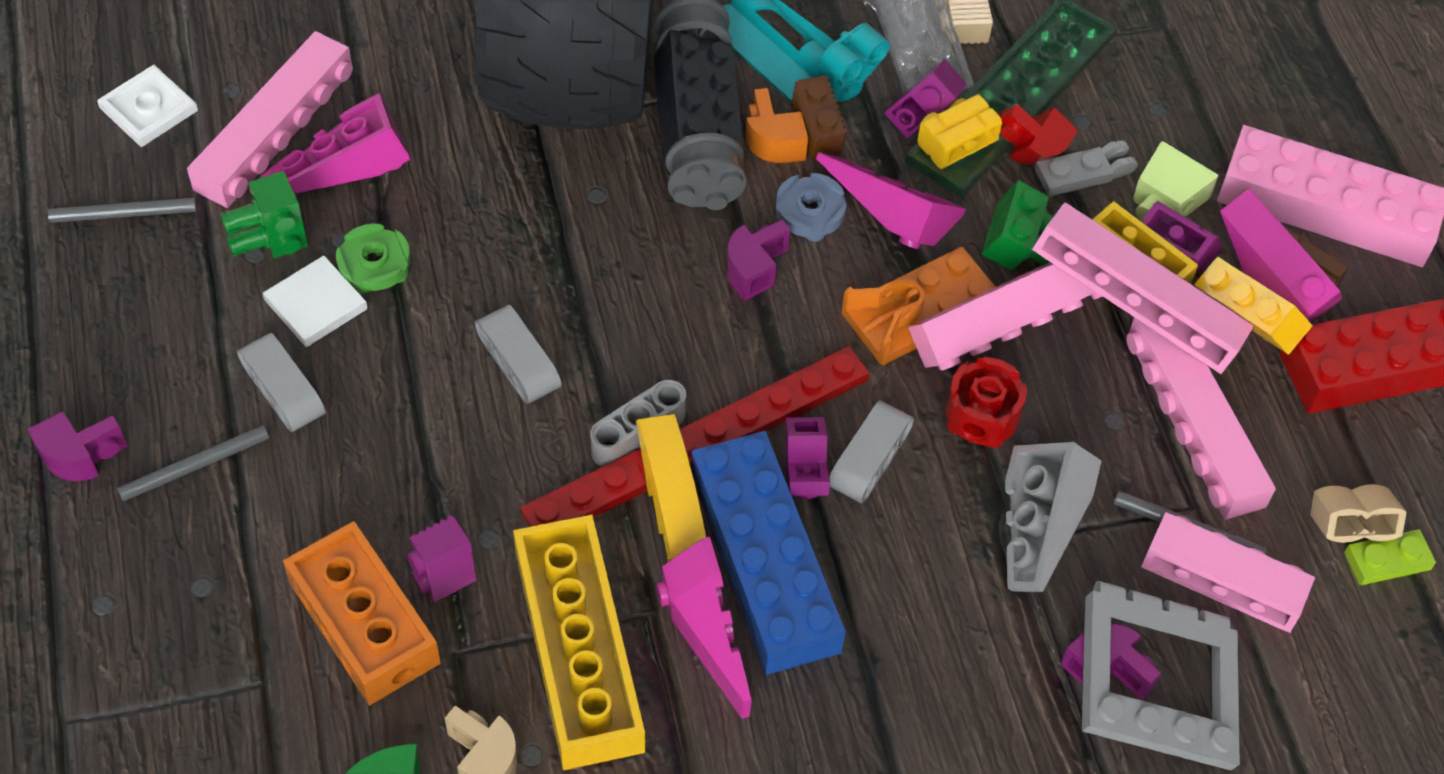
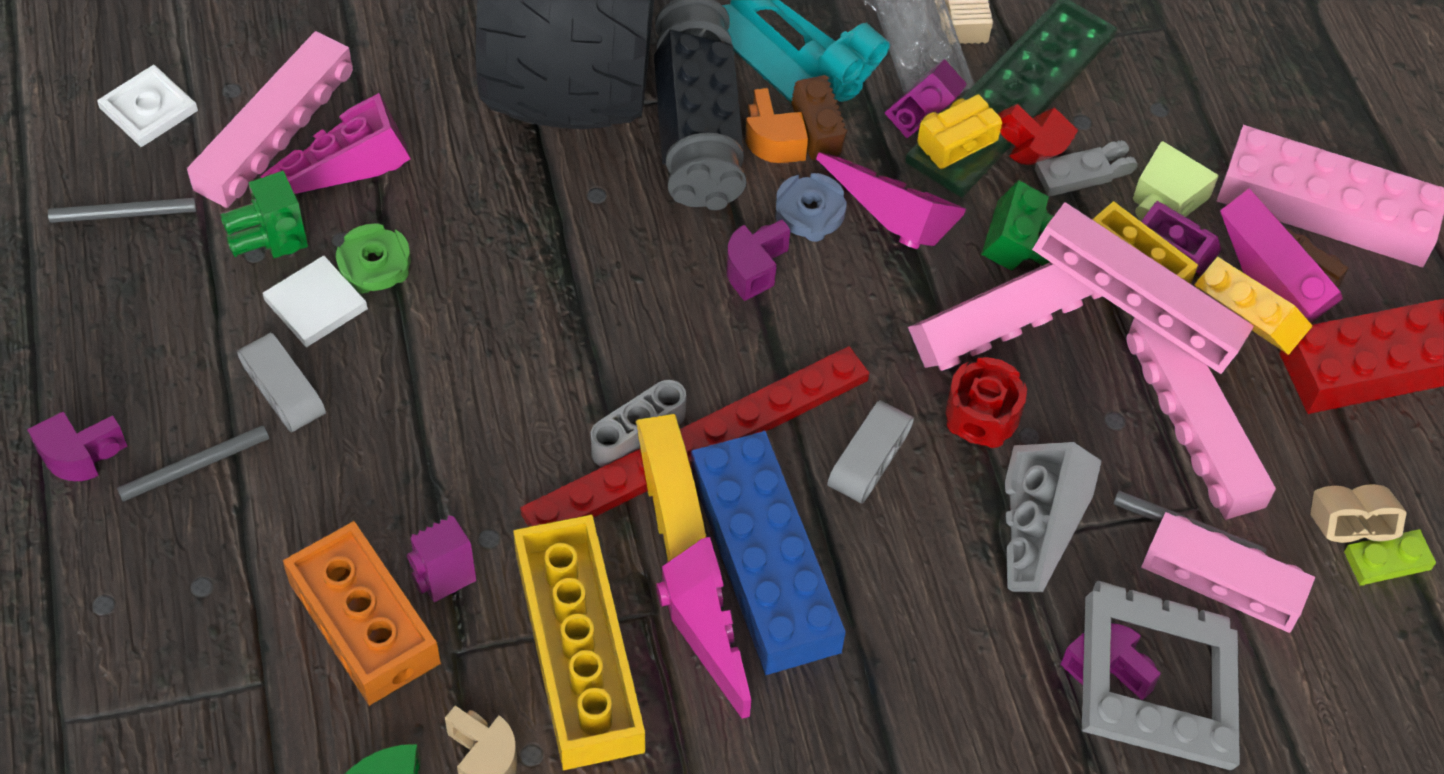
light grey beam [475,305,562,404] -> none
magenta brick [785,417,830,499] -> none
orange plate [841,246,995,366] -> none

